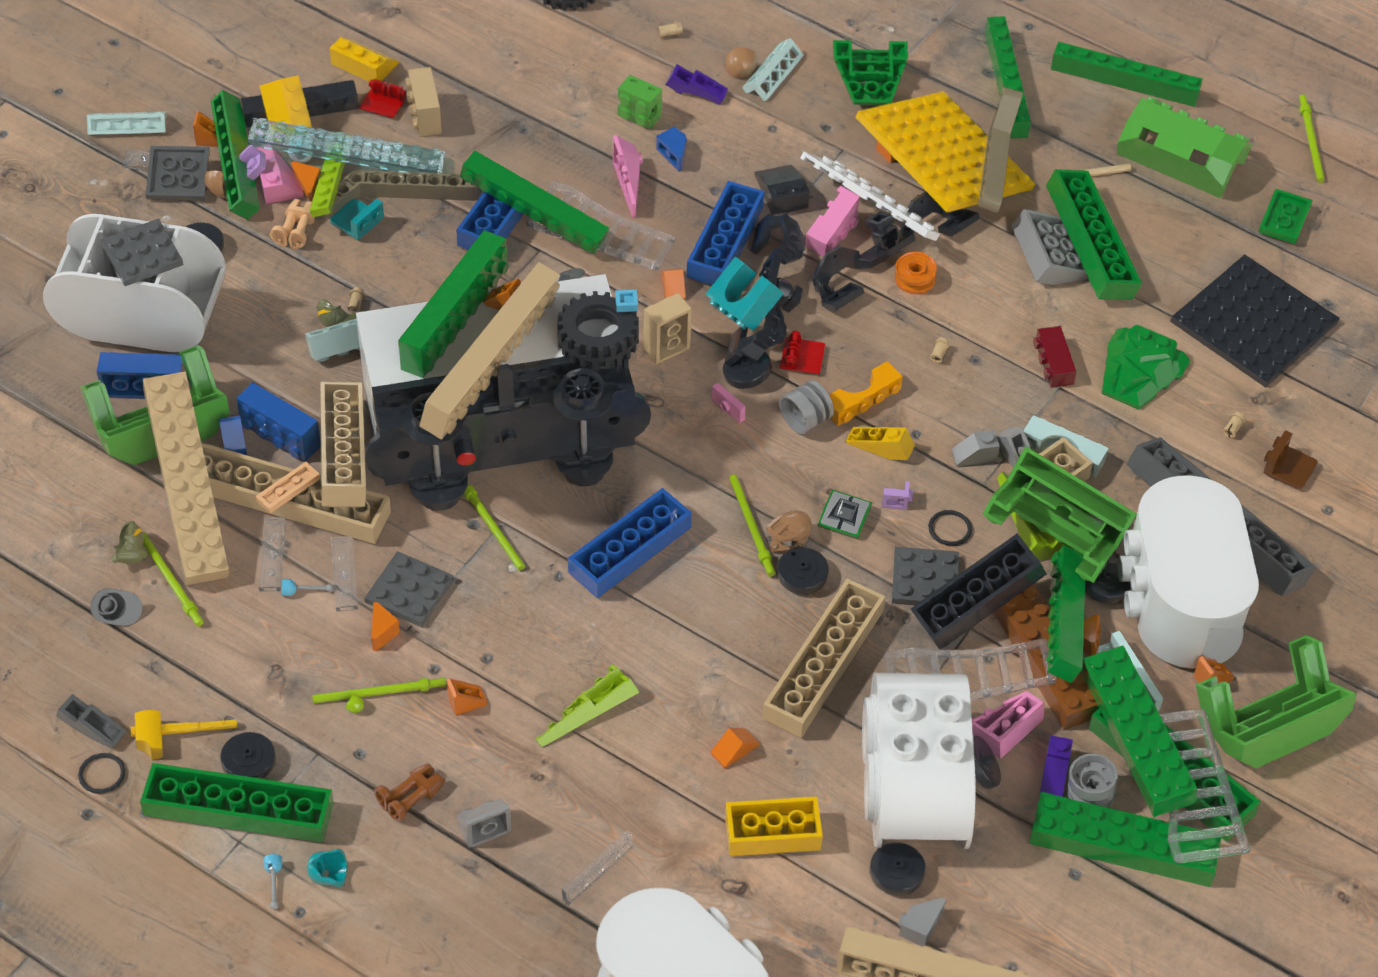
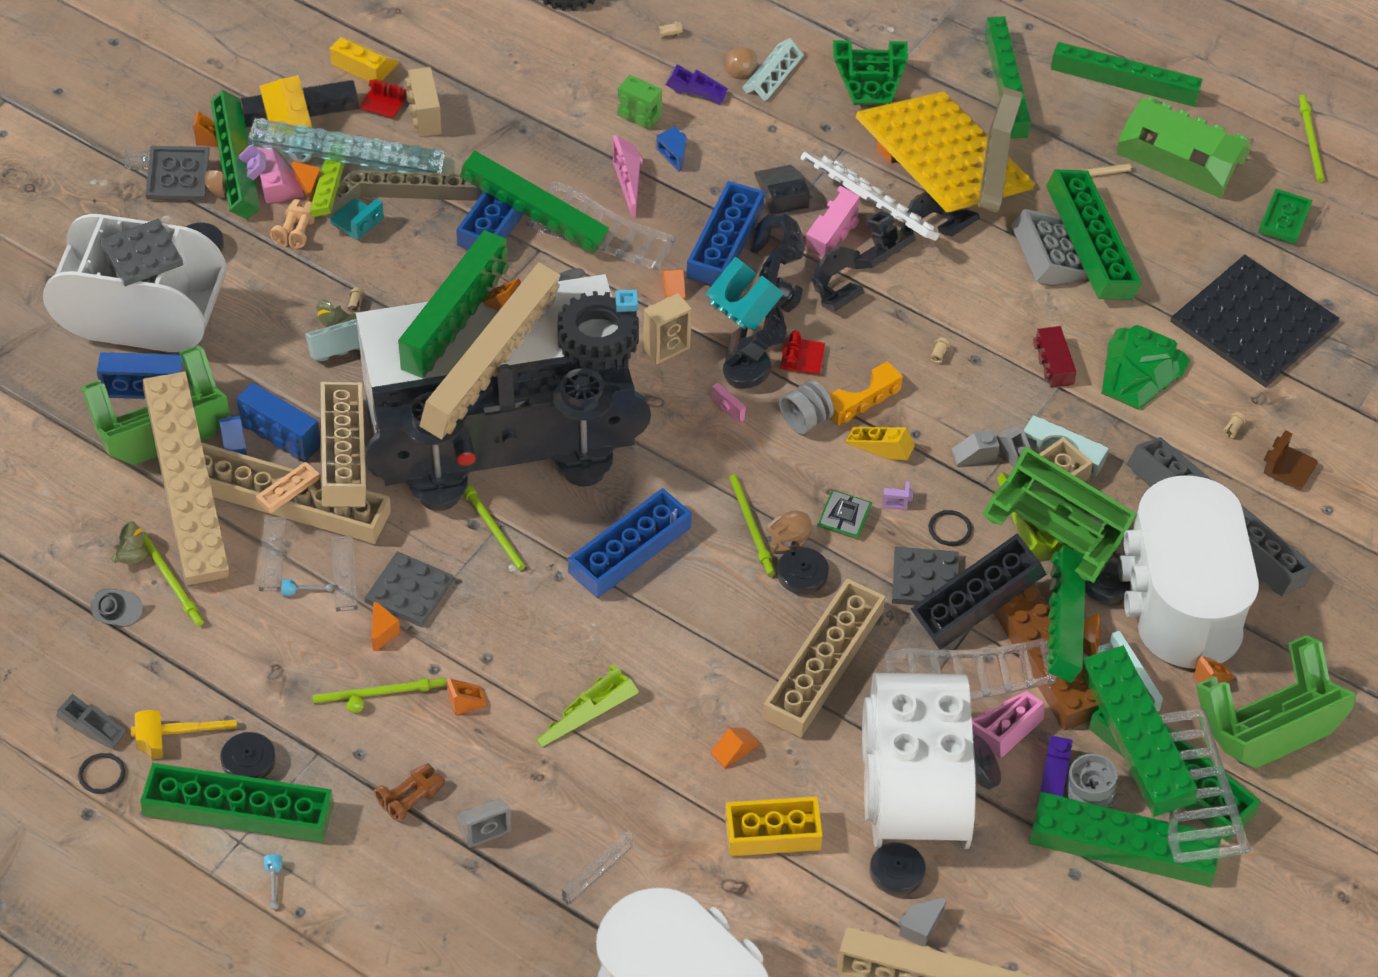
light aqua fence [87,112,167,135] -> none
teal hair [307,849,347,887] -> none
orange wheel [895,251,937,295] -> none

